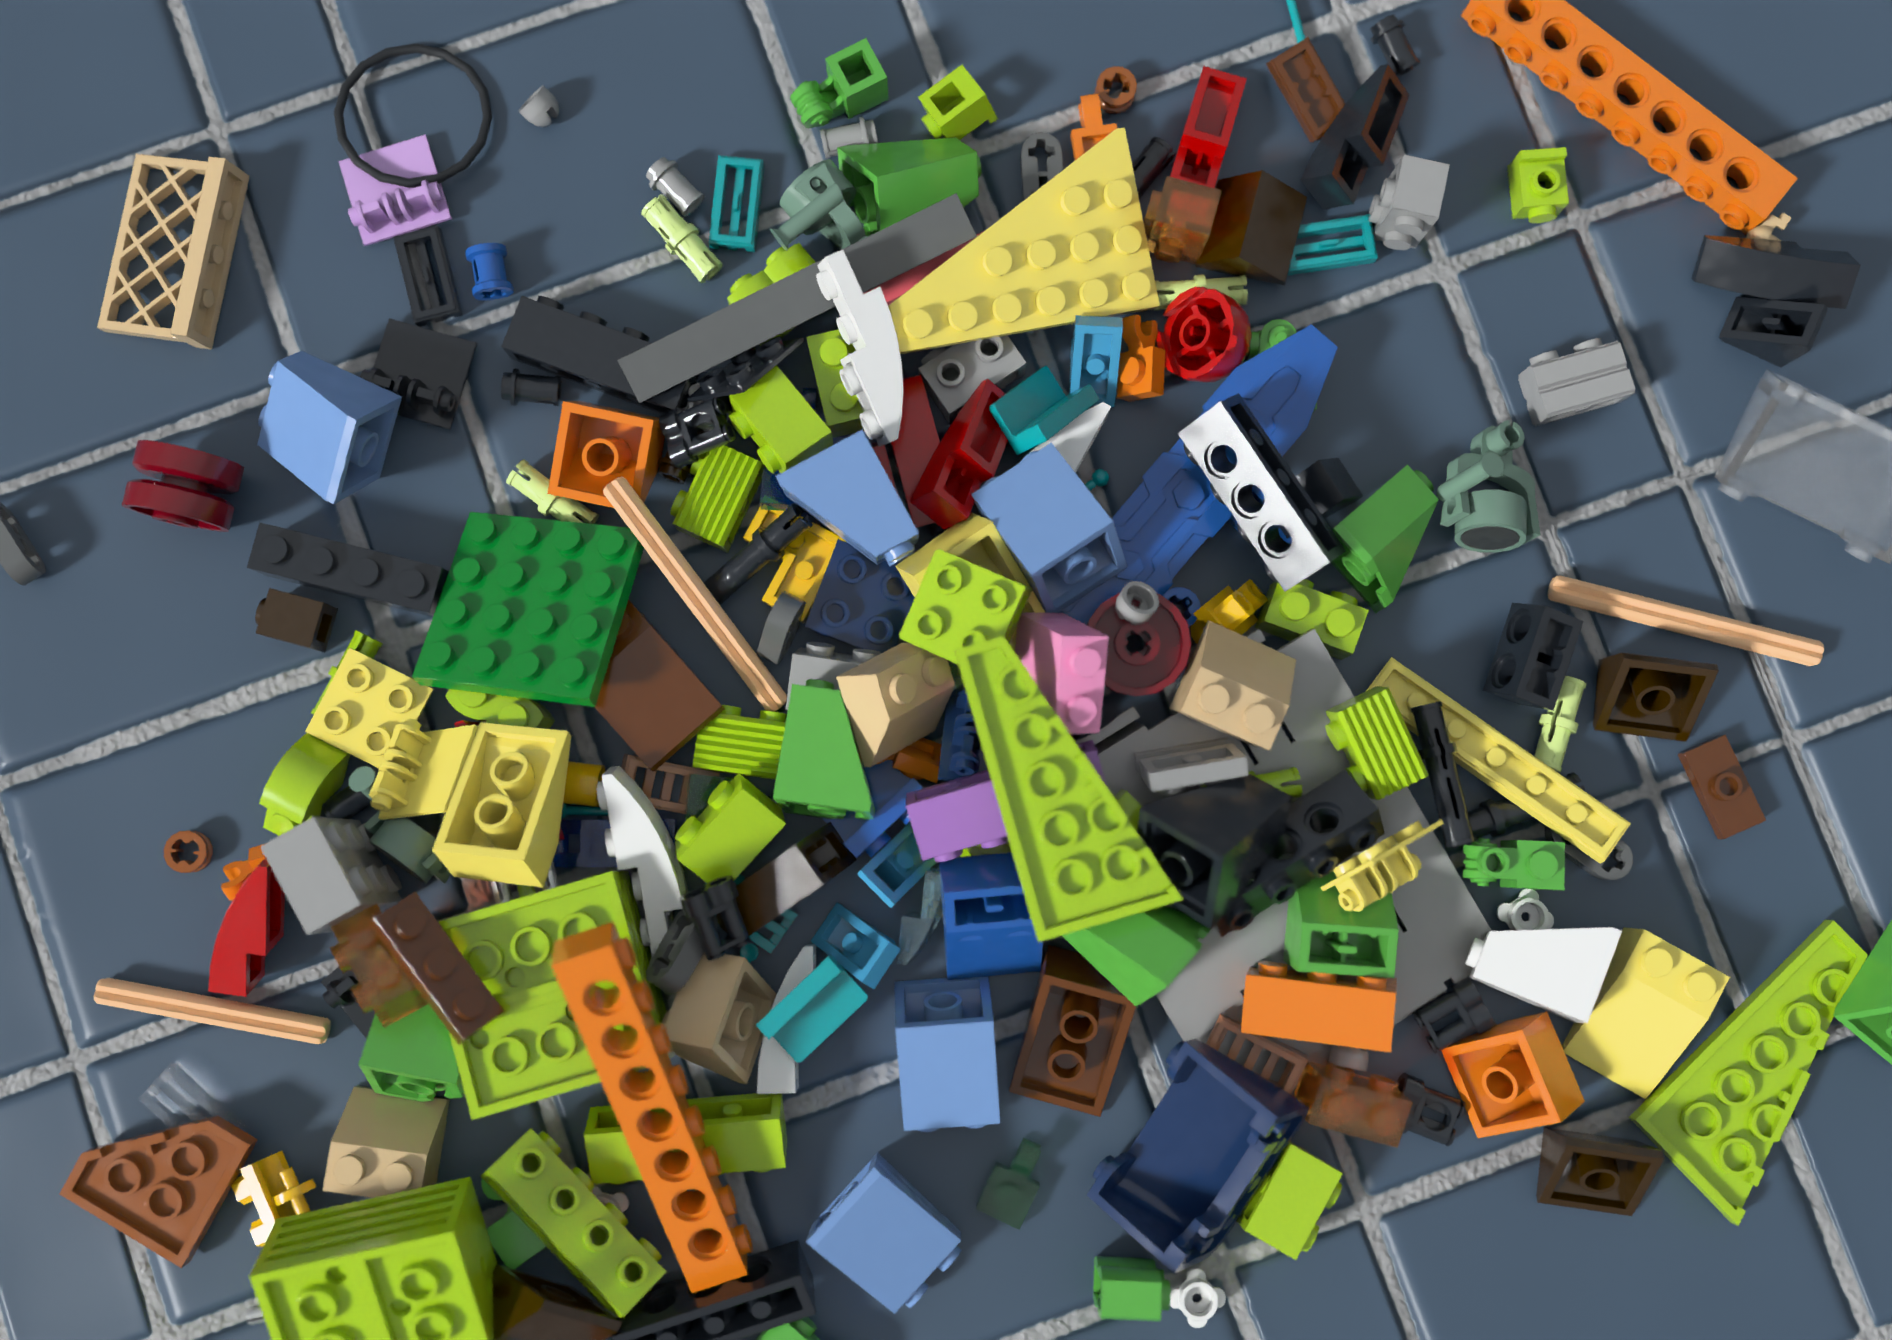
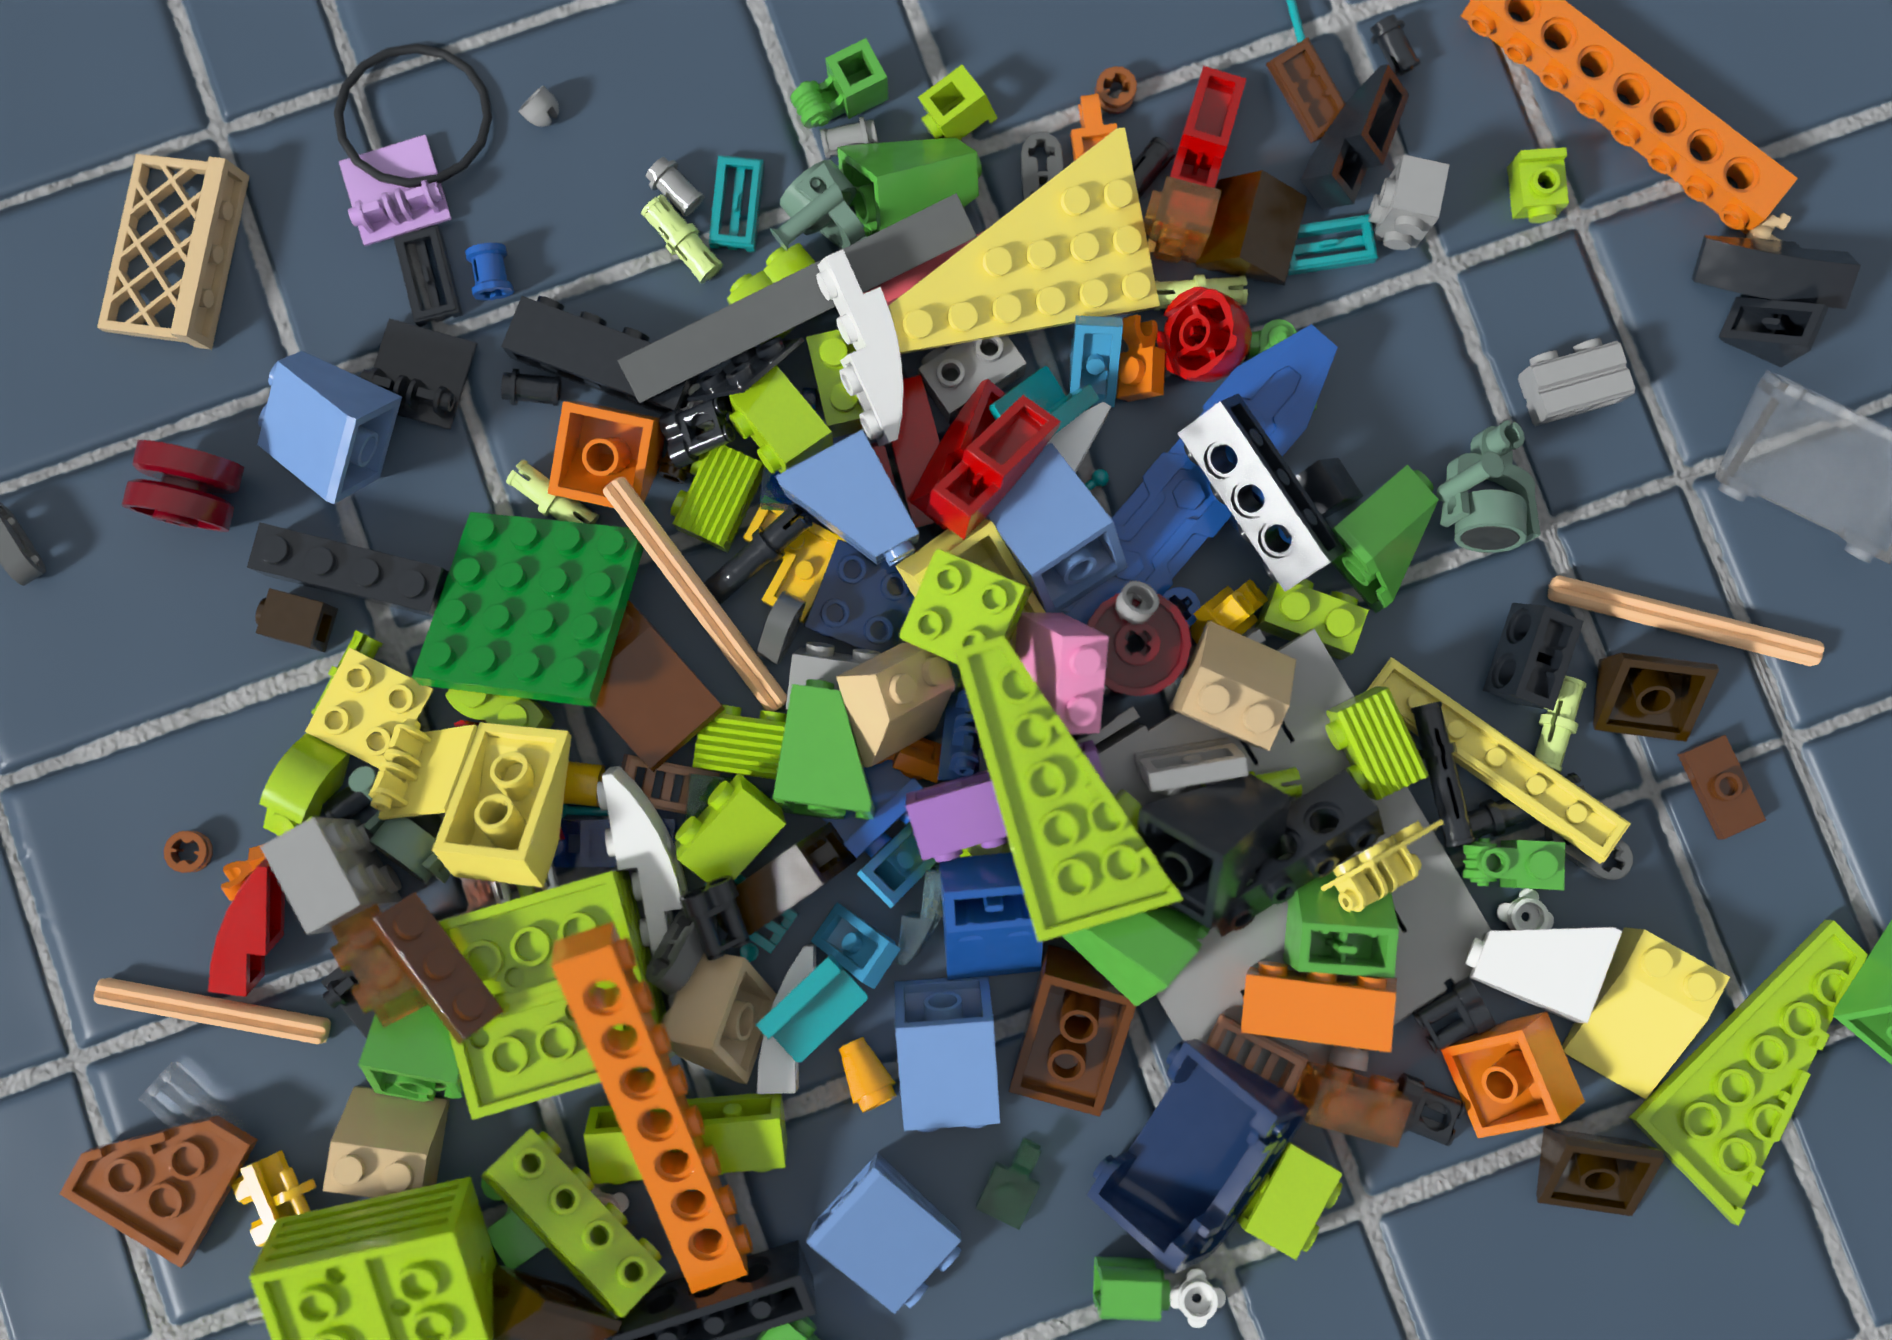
none -> light orange cone [838,1037,897,1113]
none -> red slope [926,395,1061,539]

